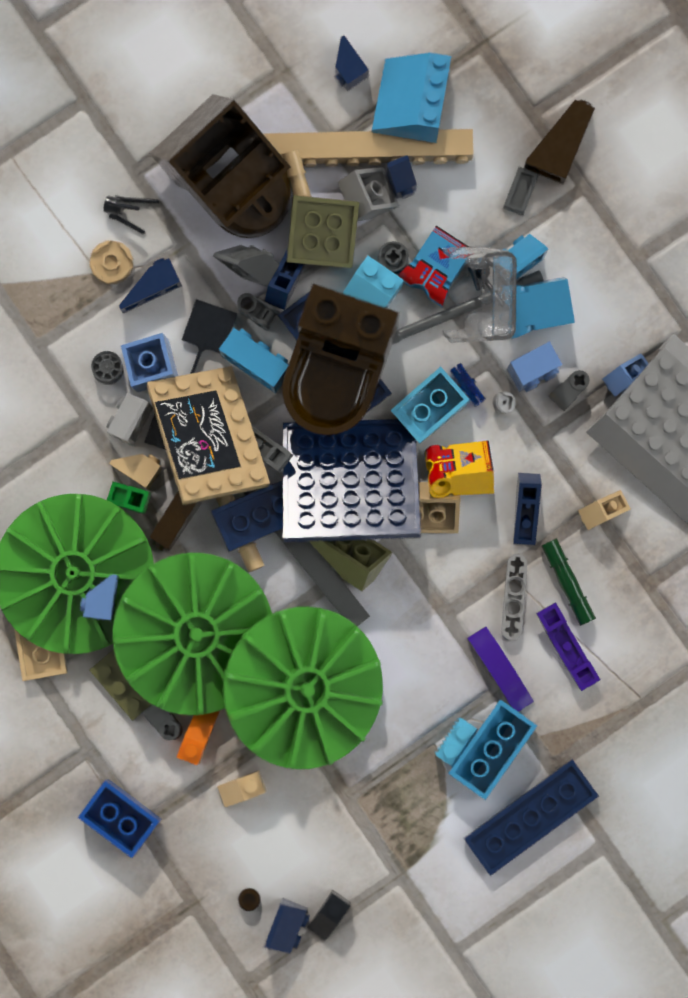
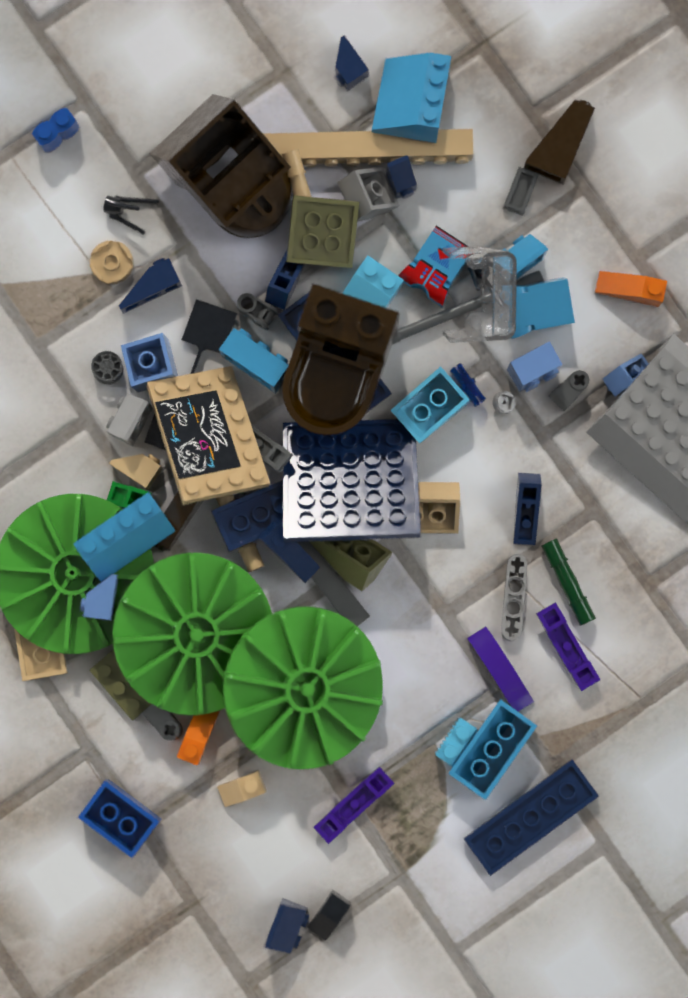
dark grey slope [213,245,280,287] -> none
dark brown plate [238,888,261,911] -> none
dark grey wheel [378,241,409,275] -> none
yellow piece [424,440,494,498] -> none
tan slope [578,490,631,530] -> none
none -> blue brick [32,108,80,153]
none -> dark azure slope [73,492,175,582]
none -> dark blue slope [258,522,320,583]
none -> dark purple slope [313,766,395,844]
none -> orange slope [595,271,667,307]

